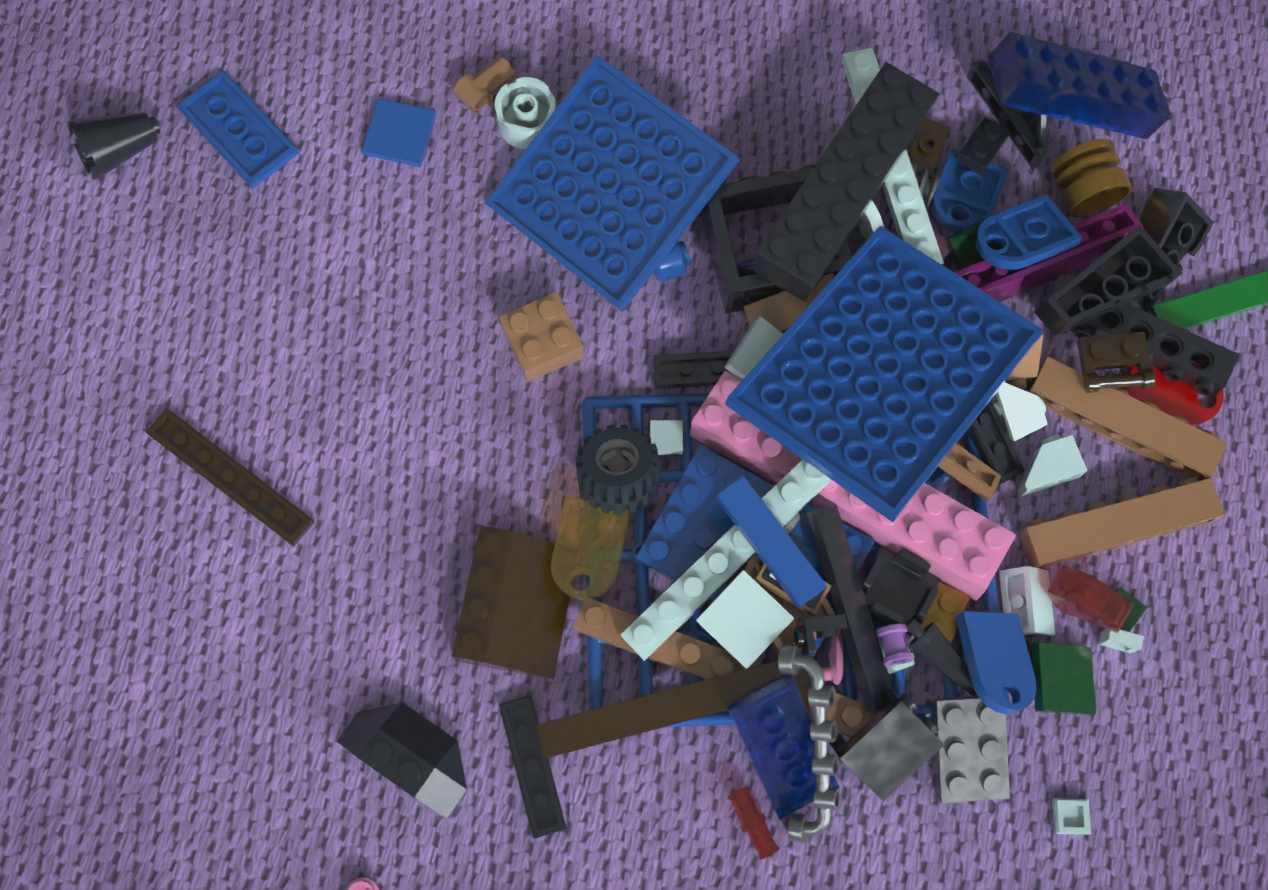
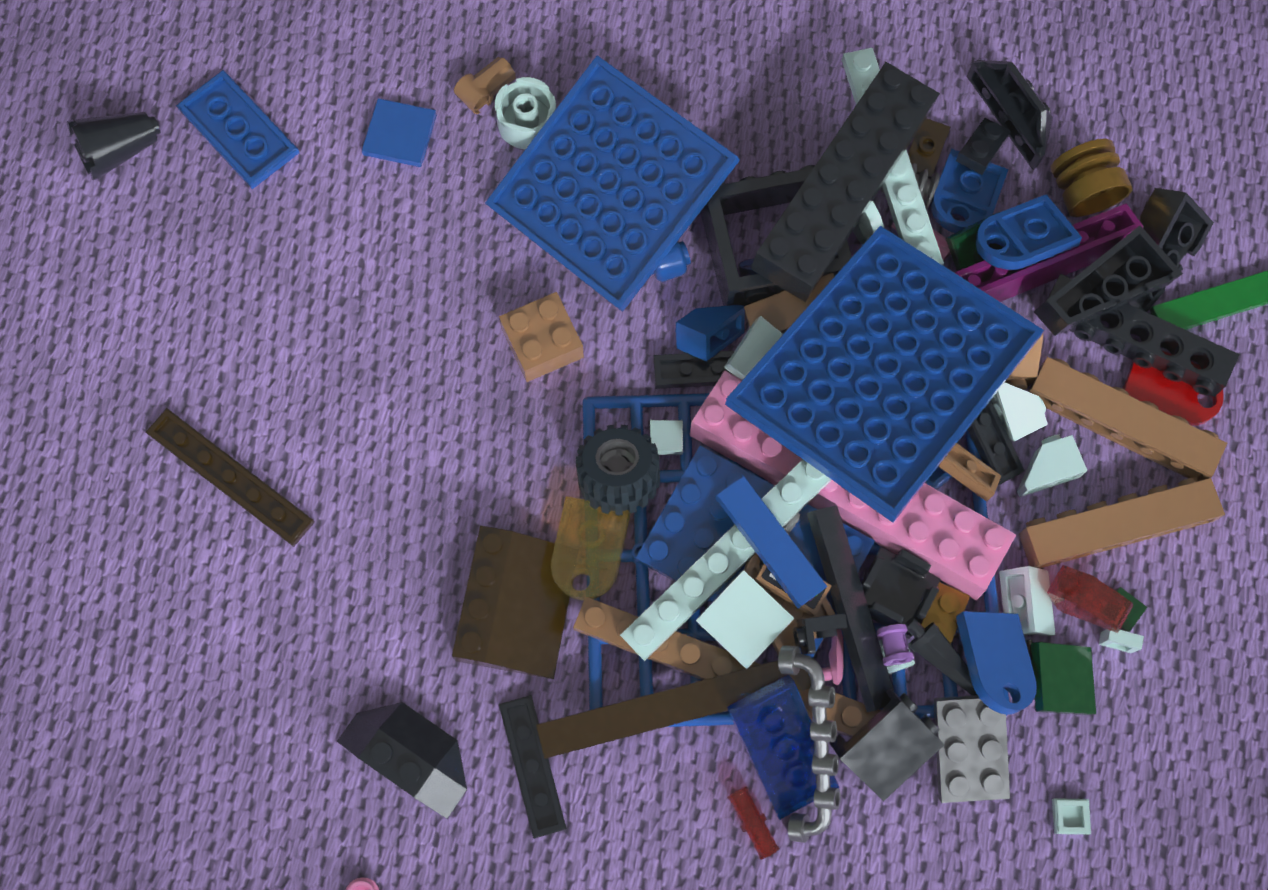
clear blue brick [988,31,1172,140] -> none
dark brown plate [1077,332,1155,393] -> none
none -> blue slope [675,305,745,361]

